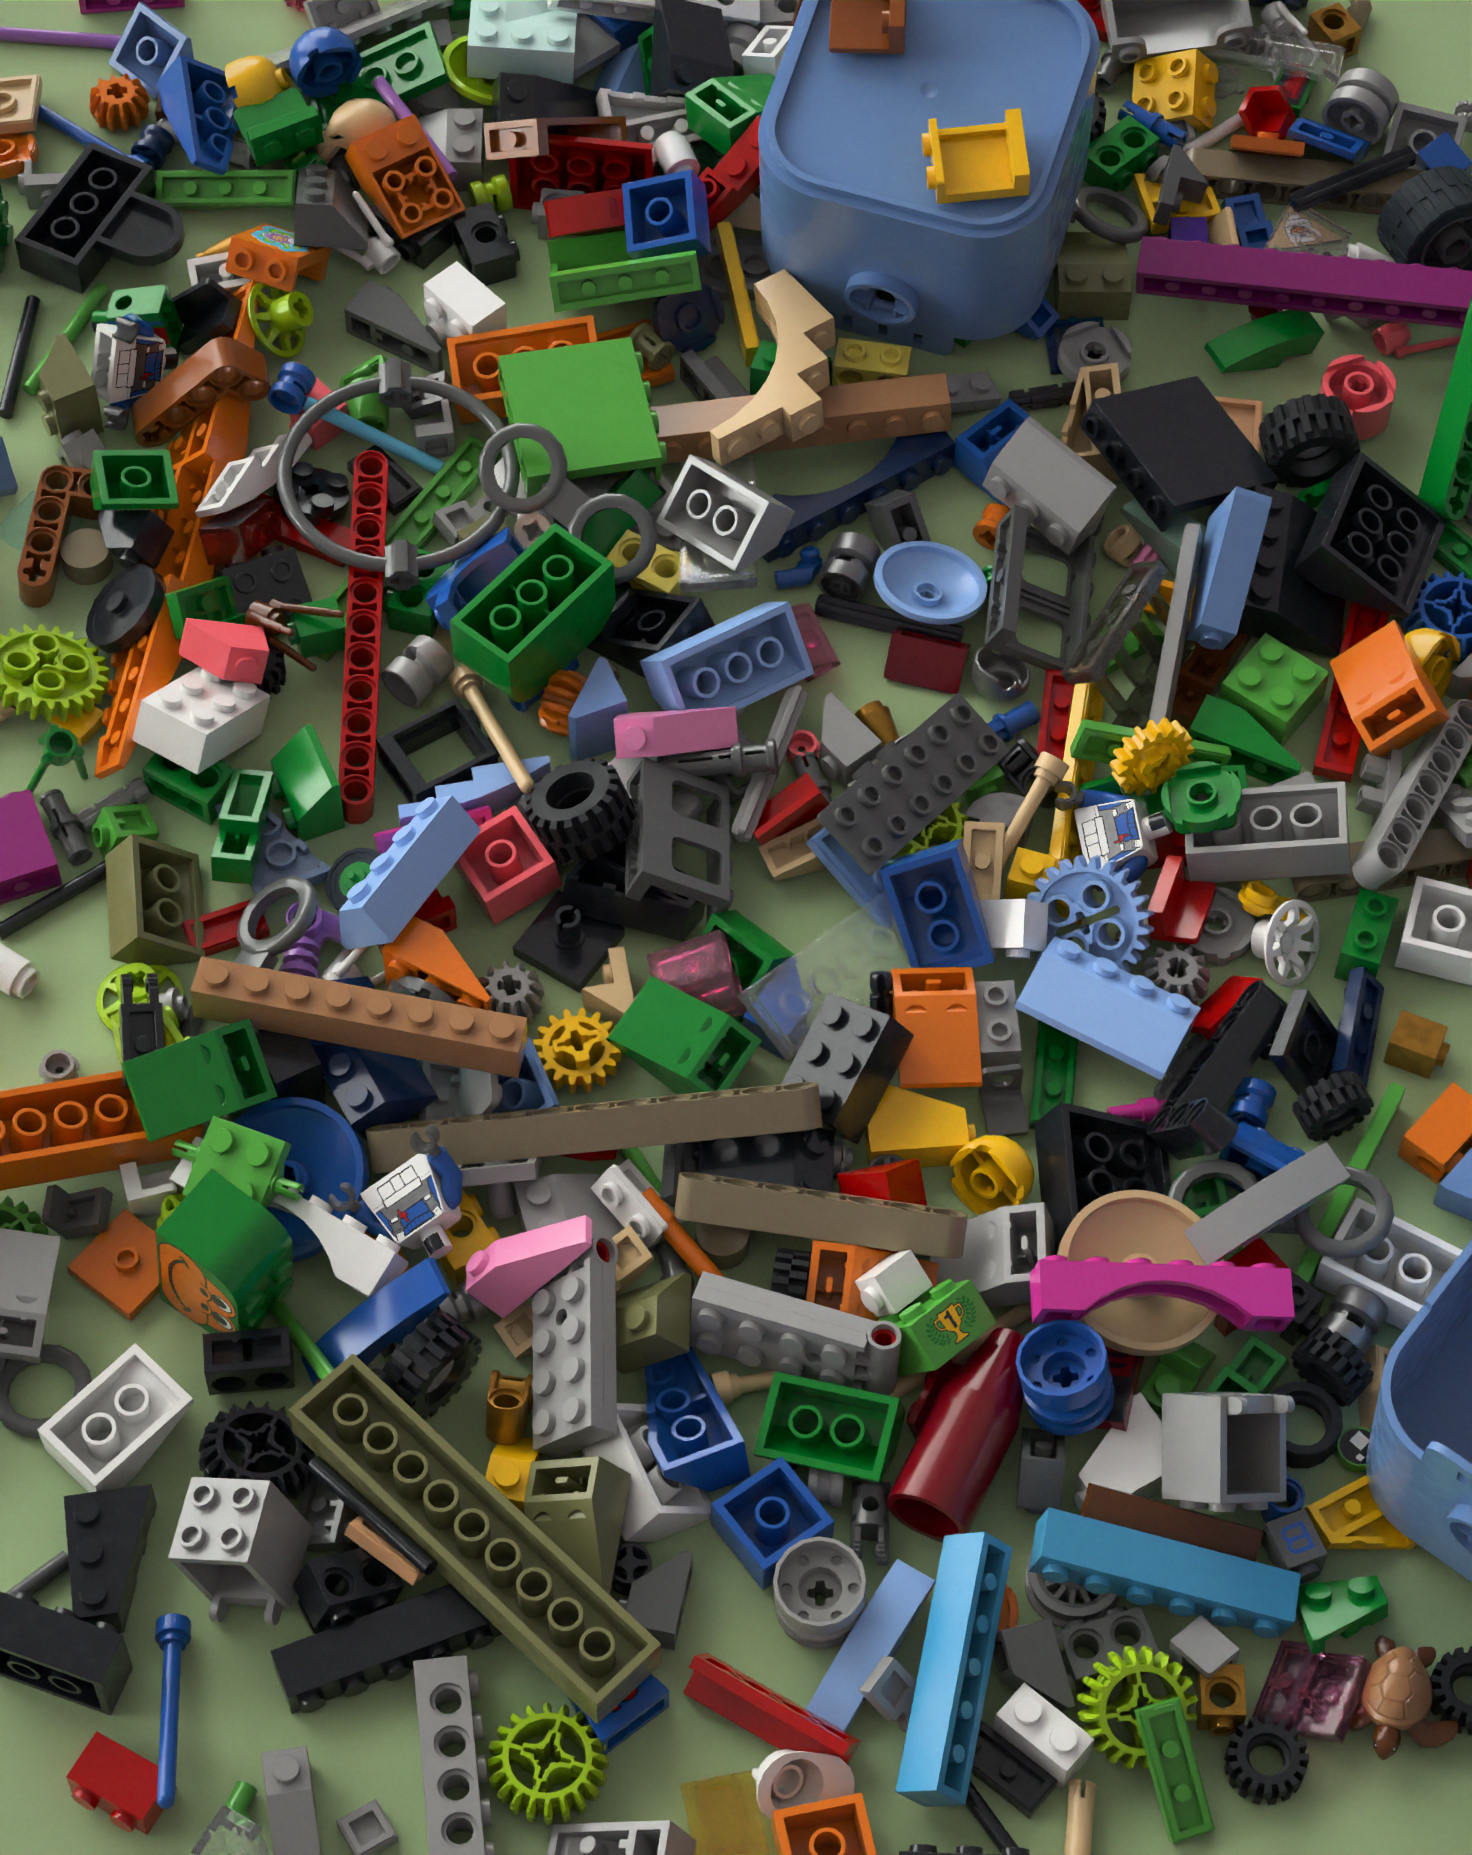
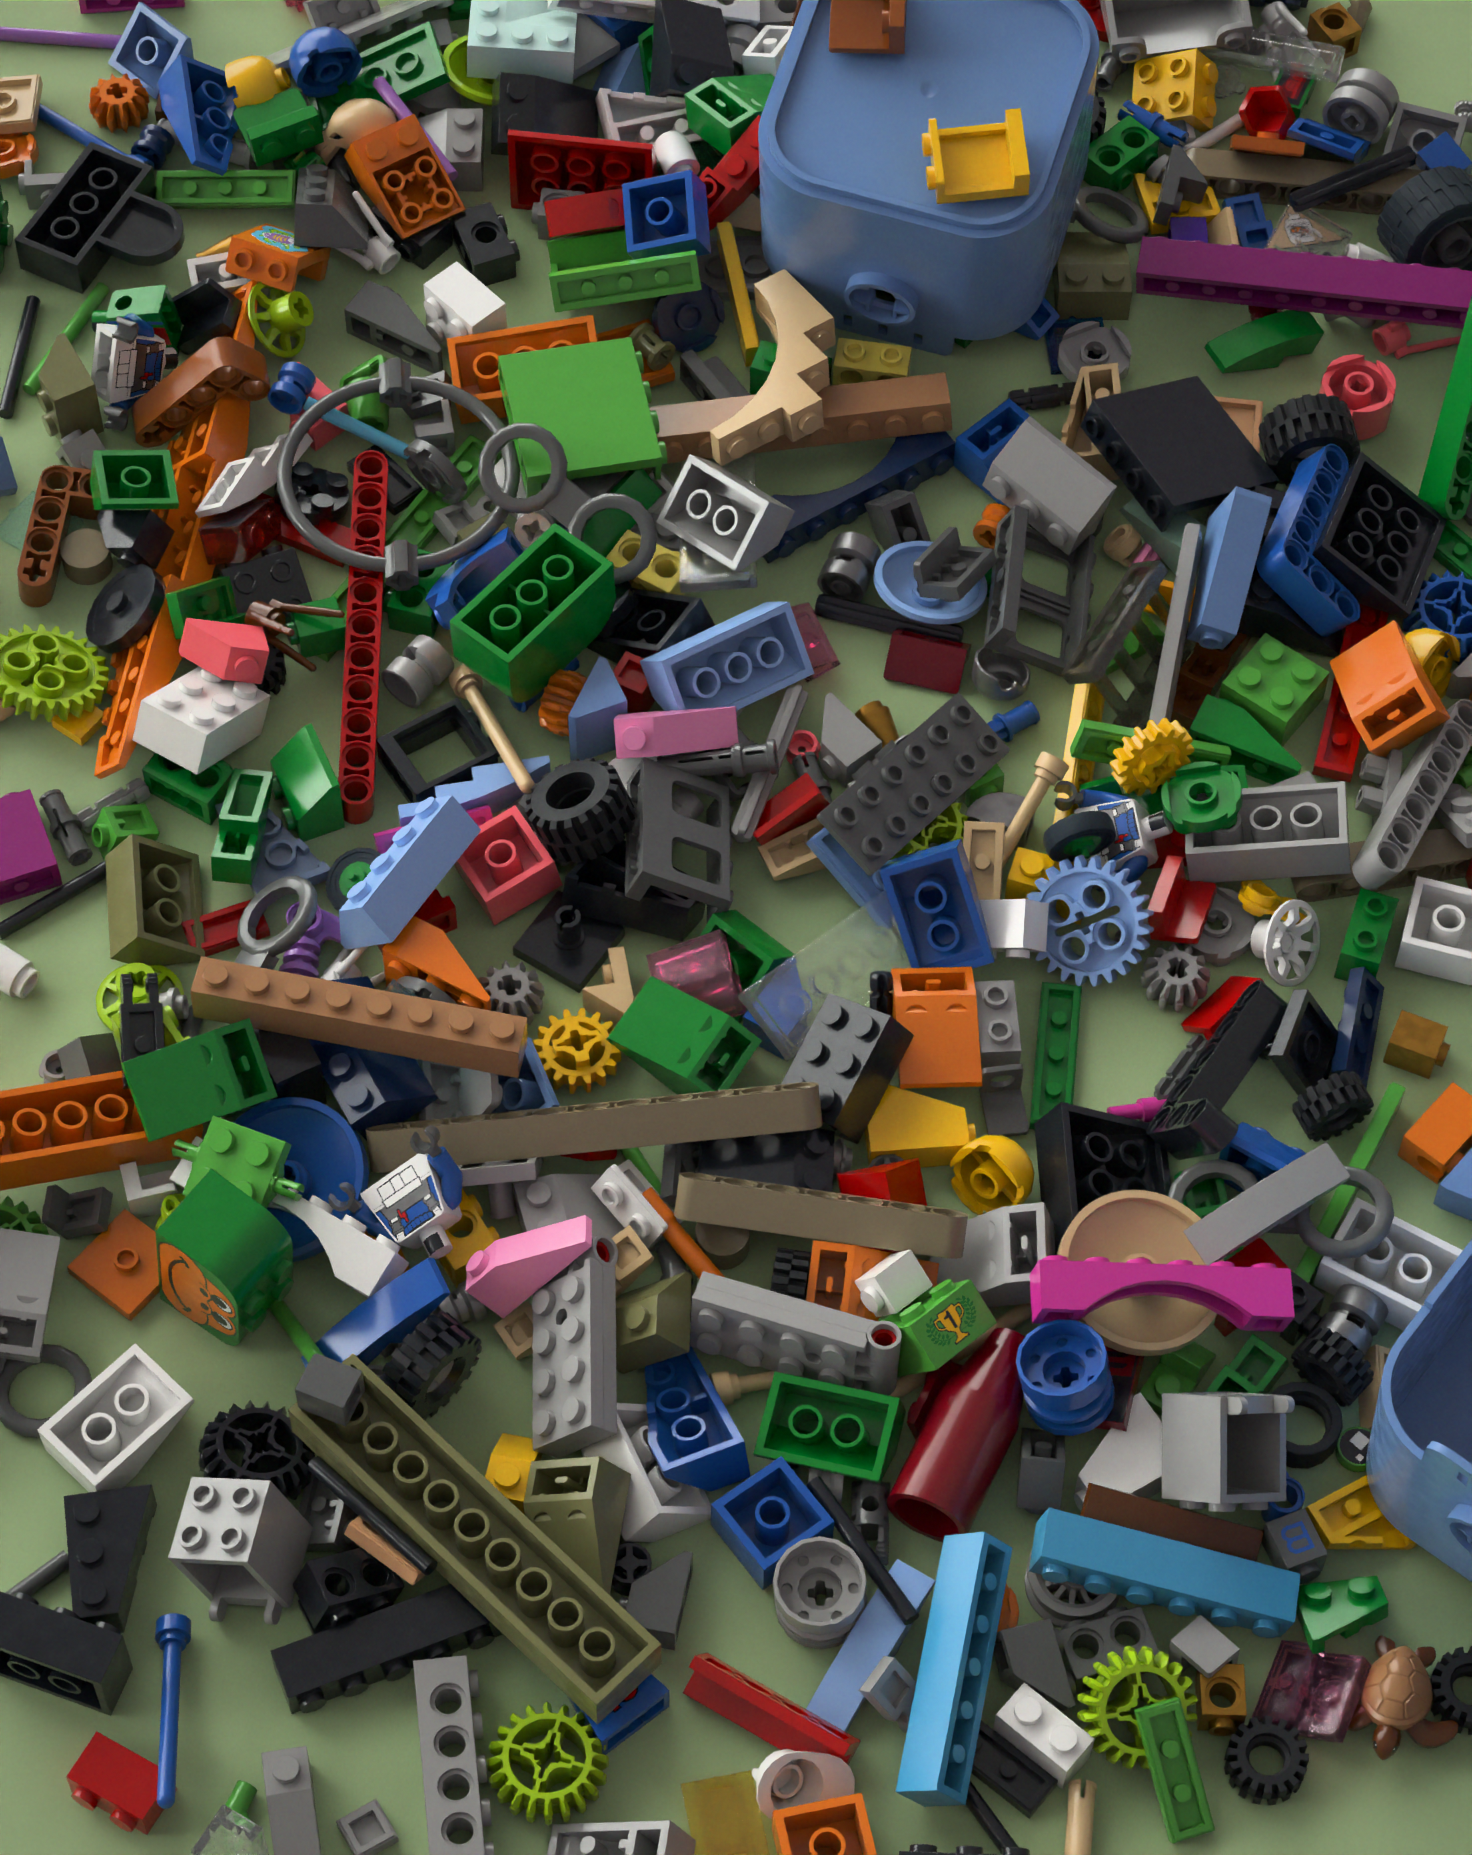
green plant [26,724,88,794] -> none
black brick [203,1326,295,1395] -> none
lime wheel [467,174,513,211] -> none
dark orange panel [483,116,627,160] -> none
pearl gold piece [485,1370,533,1445] -> none
blue arm [774,546,822,590] -> none
light grey plate [946,371,1002,413] -> none
black piece [997,735,1060,809] -> none
light blue slope [1014,937,1201,1081] -> none
red tile [1037,669,1077,761] -> none
blue wheel [1226,1077,1277,1129] -> none
none -> dark grey brick [57,1032,122,1080]
none -> dark grey panel [295,1353,365,1427]
none -> dark grey tile [404,438,467,504]
none -> red panel [613,651,655,713]
none -> black bar [806,1476,919,1625]
none -> dark grey bracket [913,527,997,602]
none -> black wheel [1043,811,1116,862]
none -> blue beam [1256,444,1361,637]

